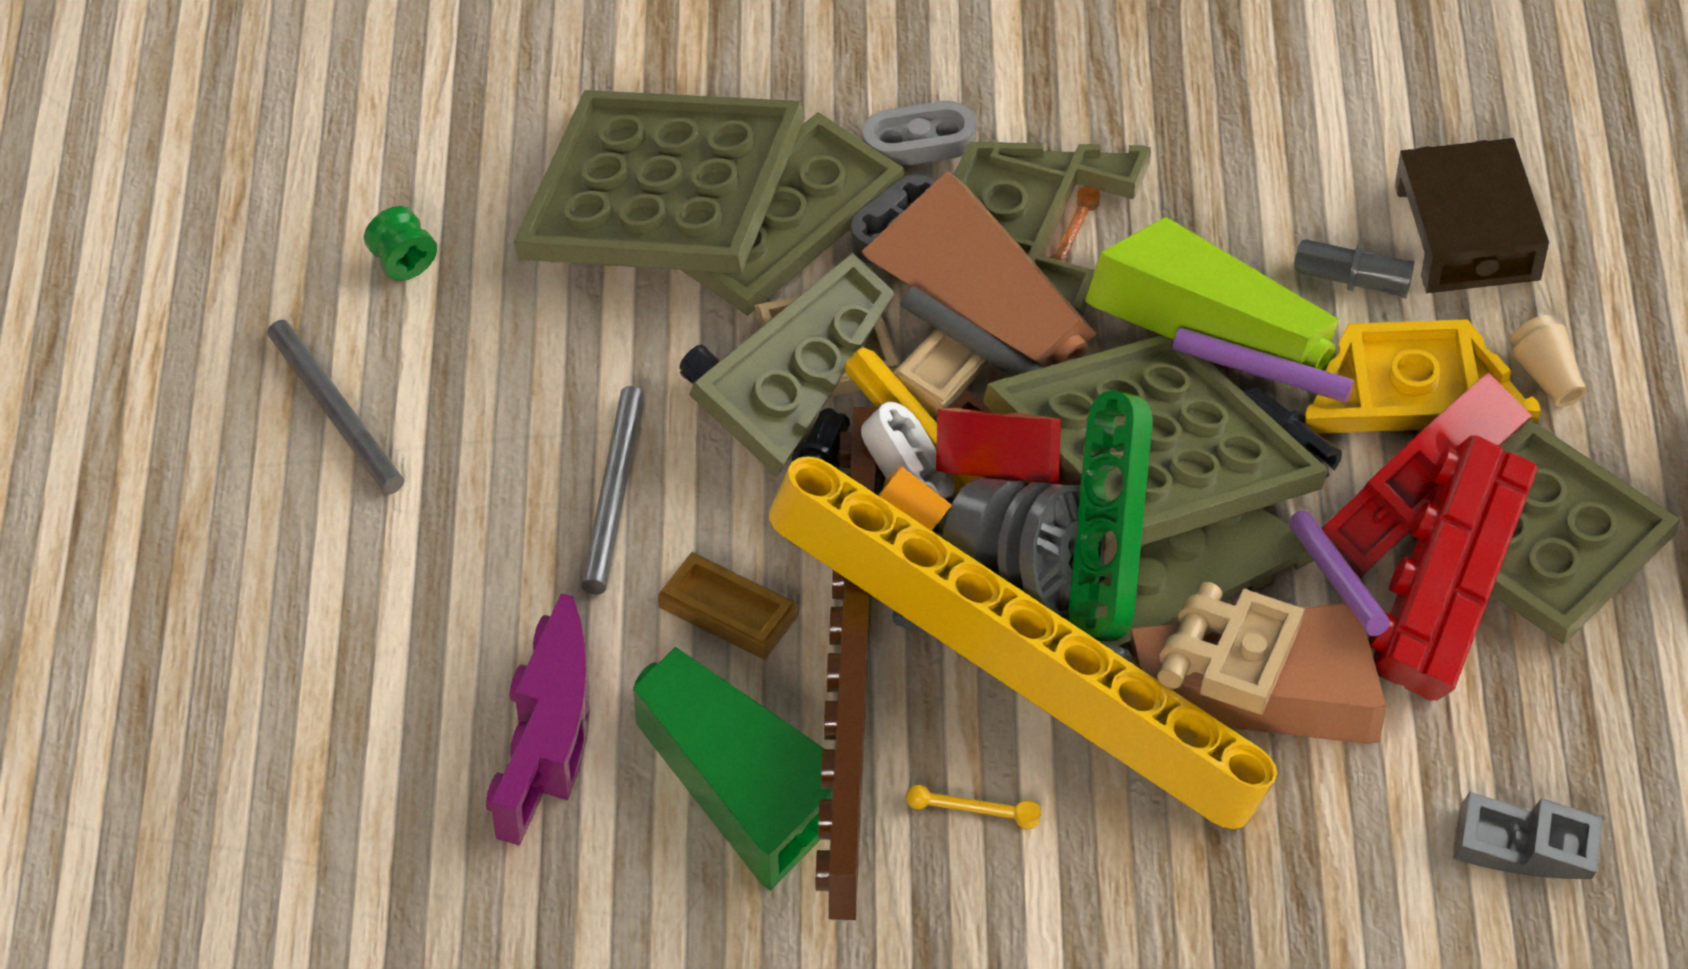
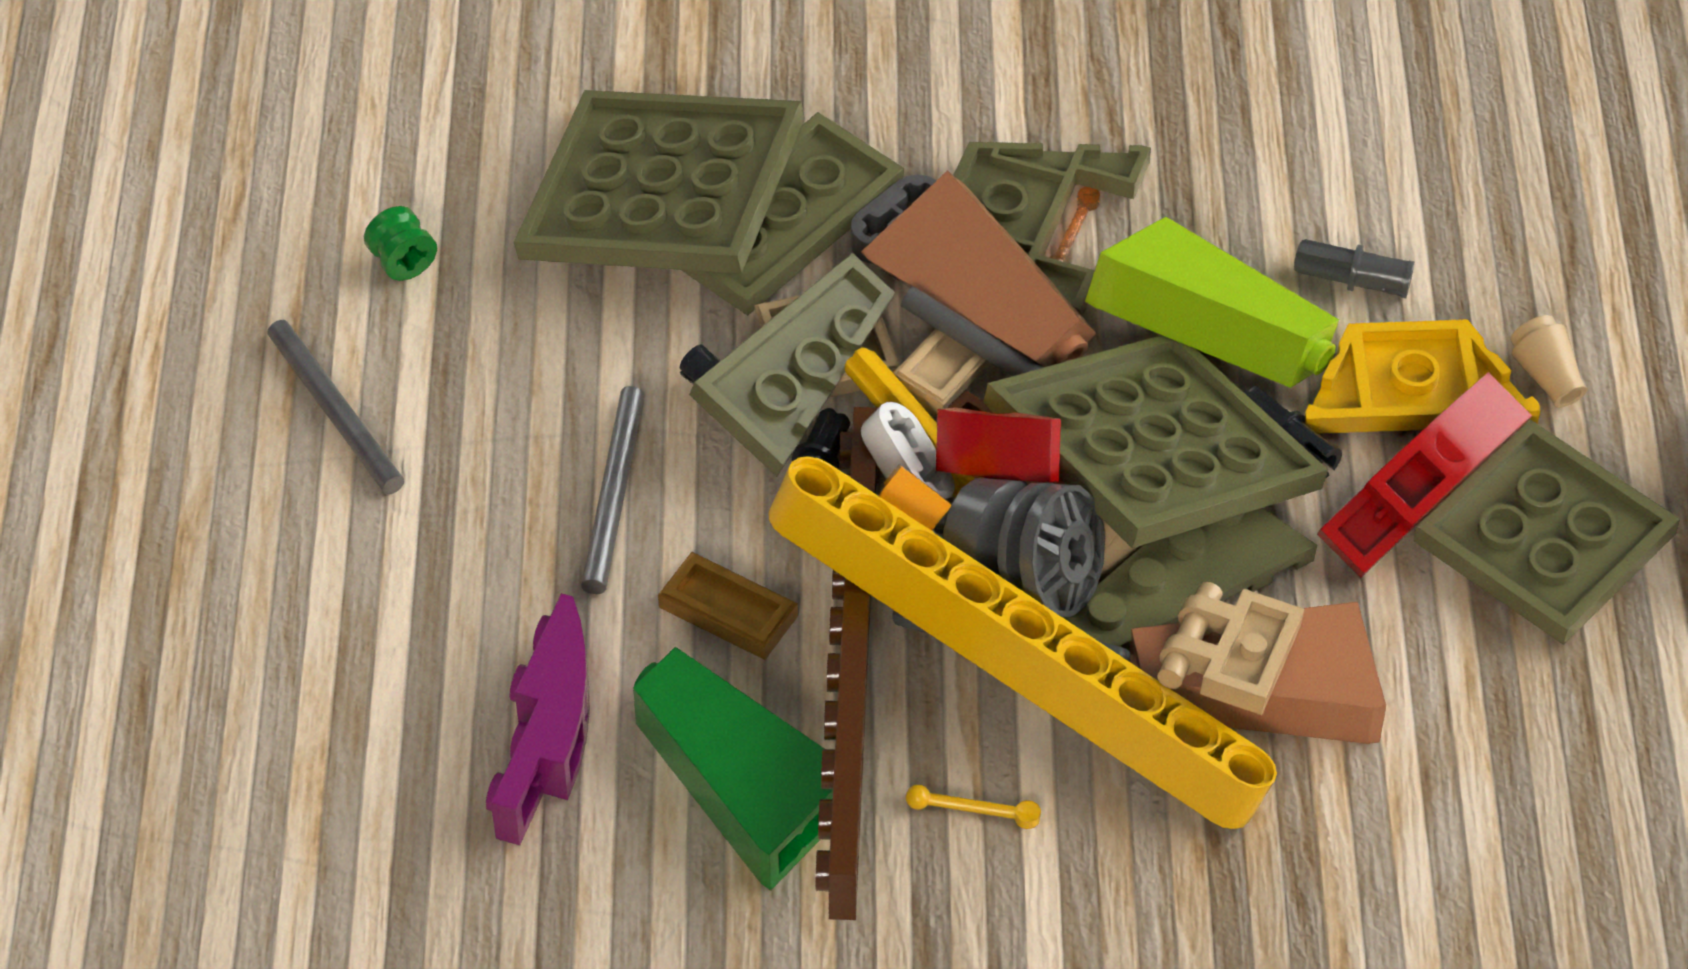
light grey plate [862,101,976,166] -> none
green beam [1069,390,1152,642] -> none
medium lavender bar [1173,327,1354,403] -> none
medium lavender bar [1289,510,1390,636] -> none
red brick [1368,435,1538,701] -> none
dark brown panel [1395,138,1549,294] -> none
dark grey slope [1453,792,1603,879] -> none

